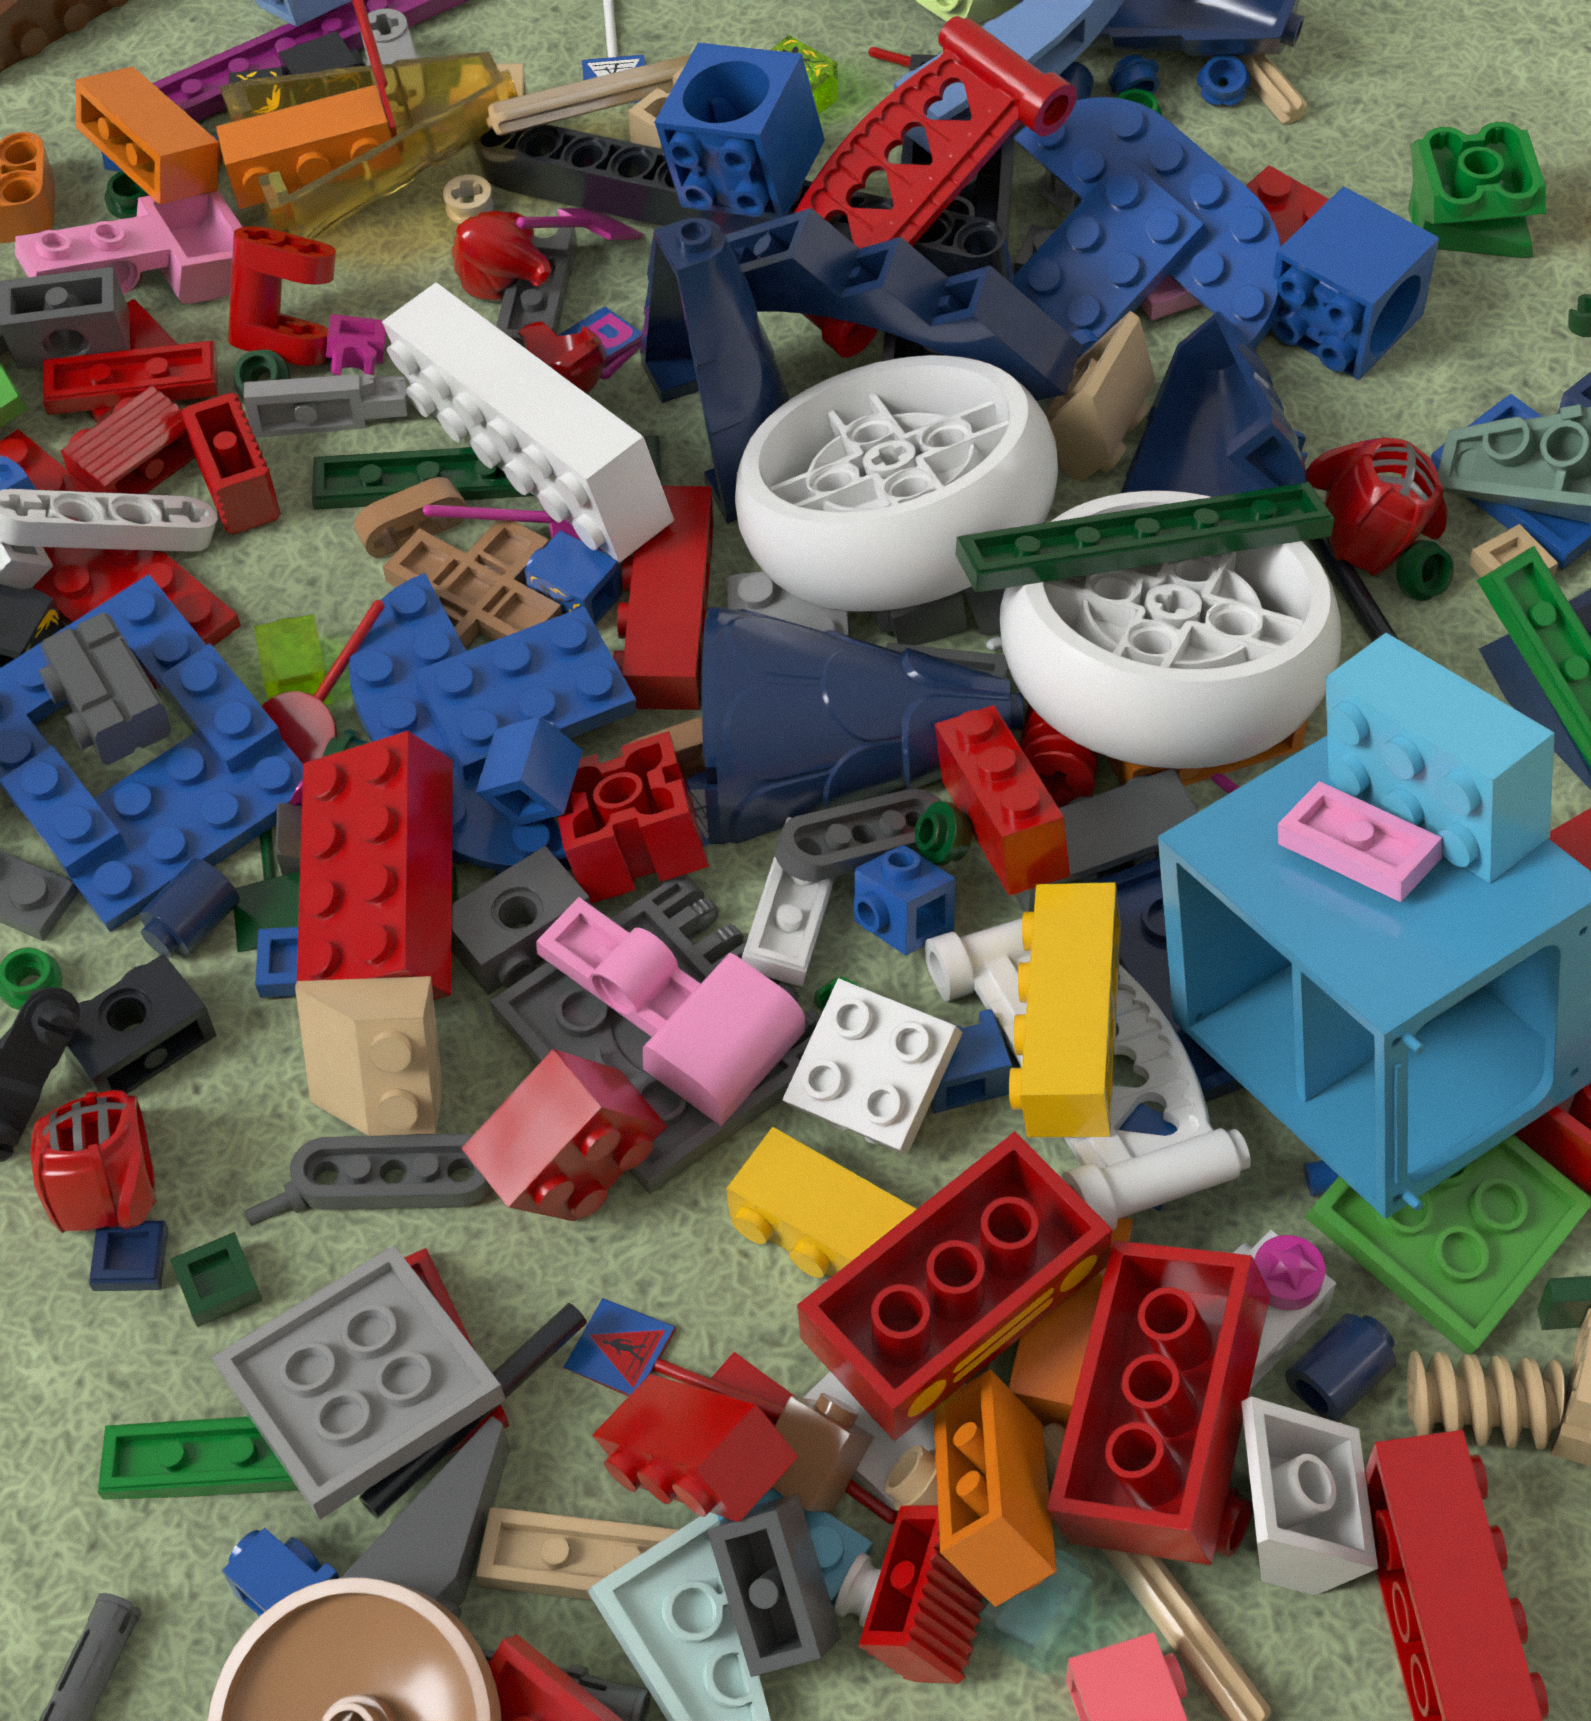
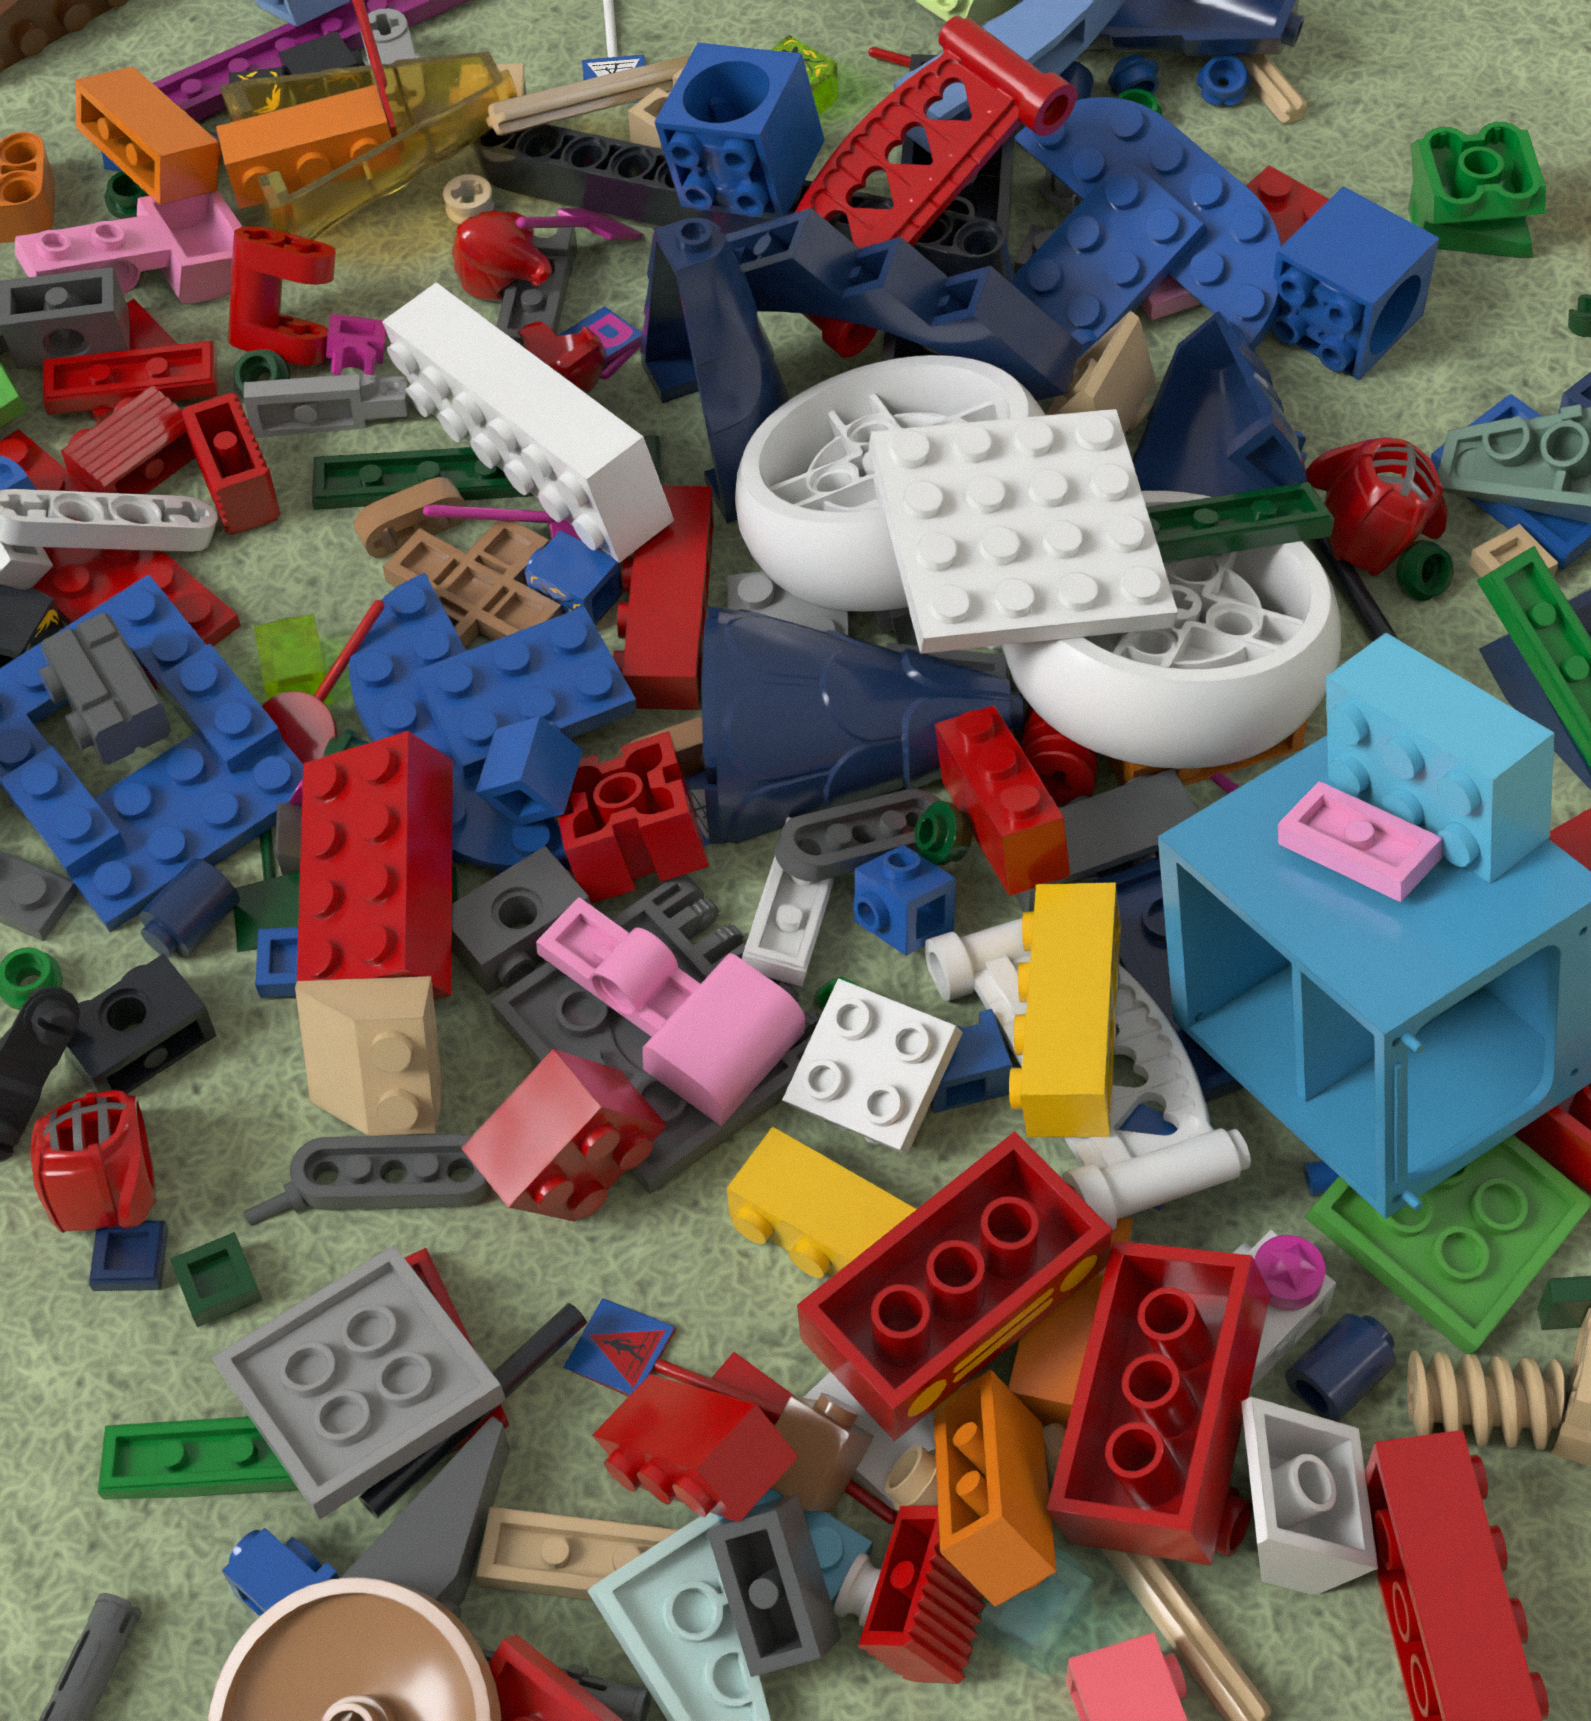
none -> white plate [869,409,1178,654]

